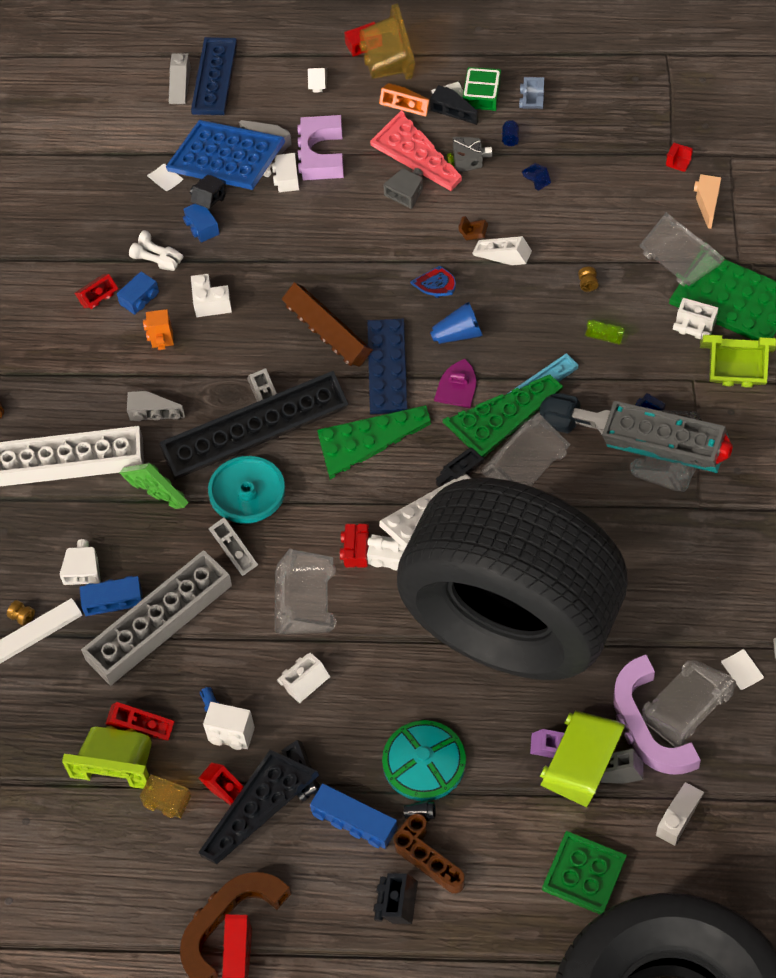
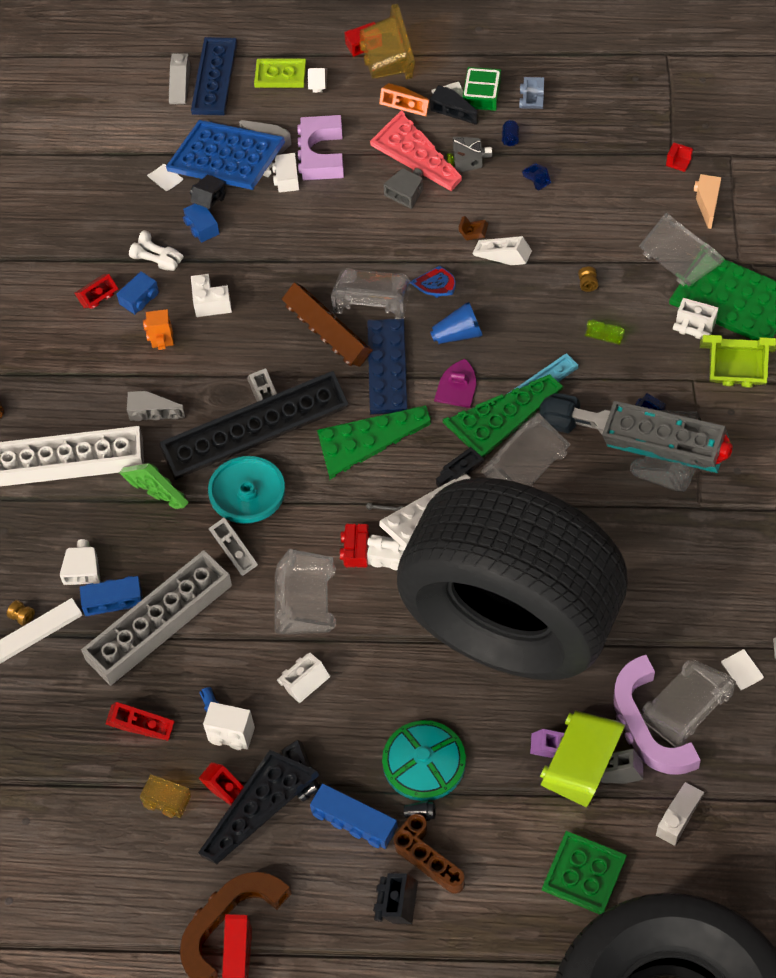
lime windscreen [62,726,152,790] -> none
none -> lime plate [254,59,306,88]
none -> clear windscreen [331,268,410,319]
none -> dark grey hinge [366,502,404,511]

